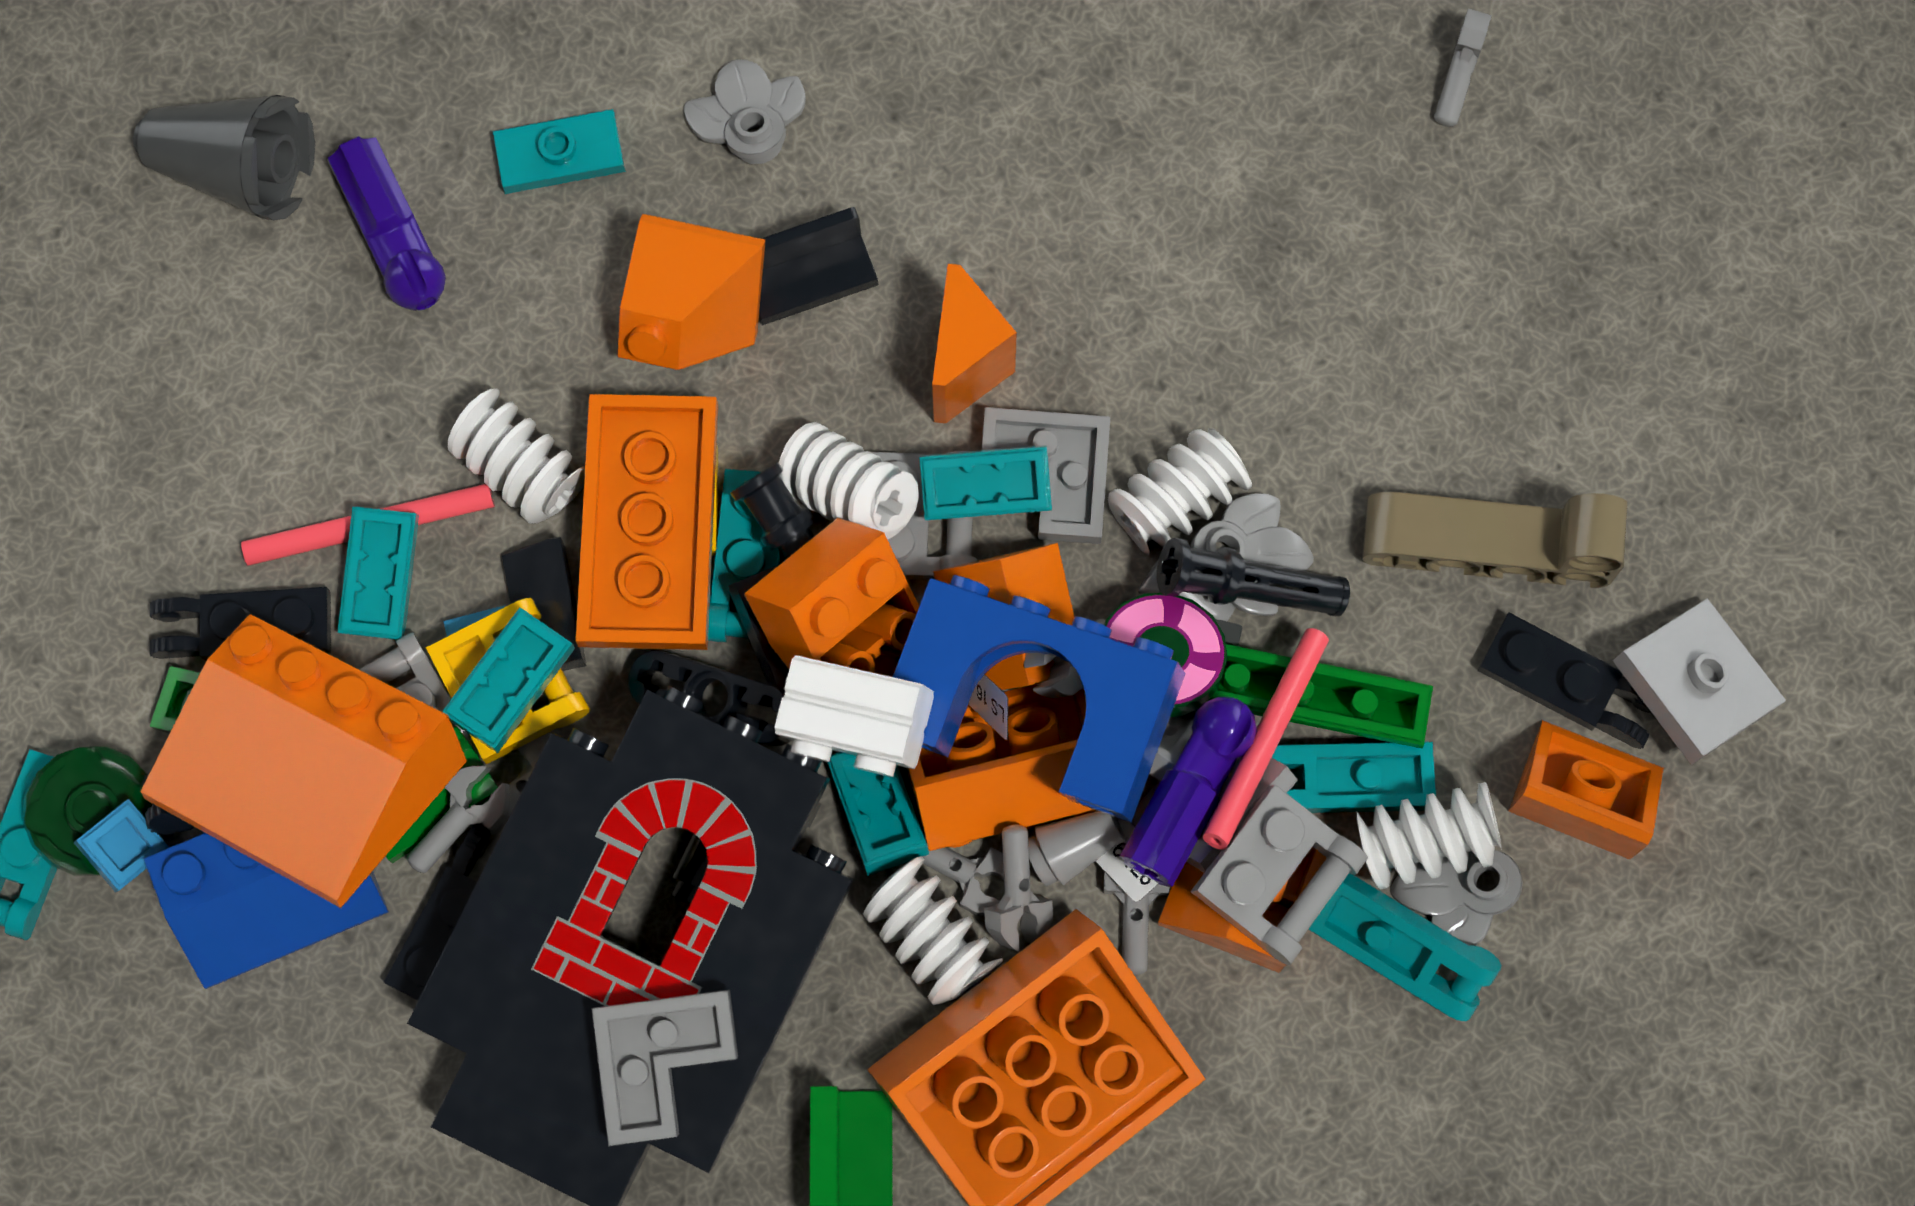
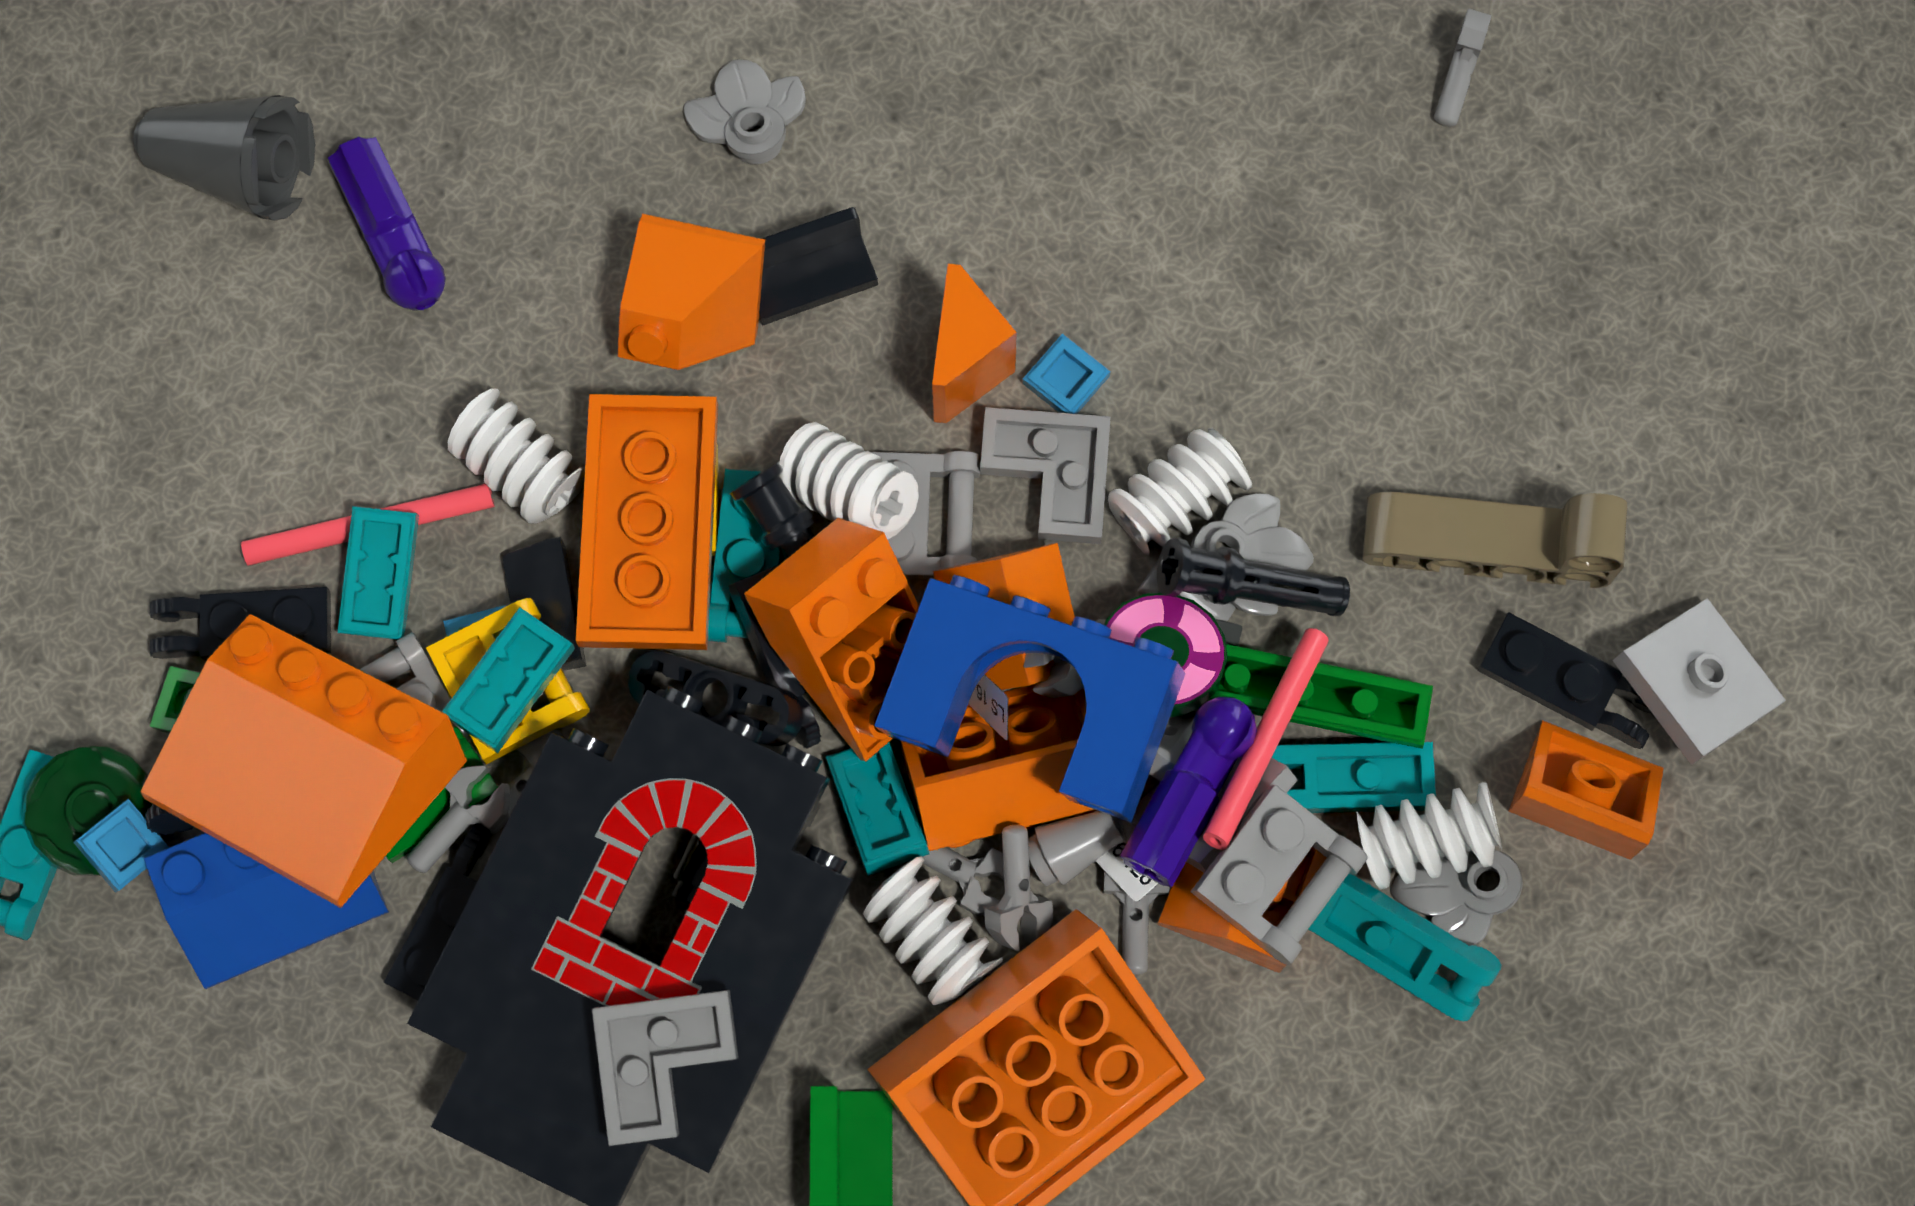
teal plate [493,109,625,194] -> none
white brick [774,655,934,777] -> none
teal plate [919,445,1052,521] -> none
none -> dark azure tile [1022,334,1110,414]

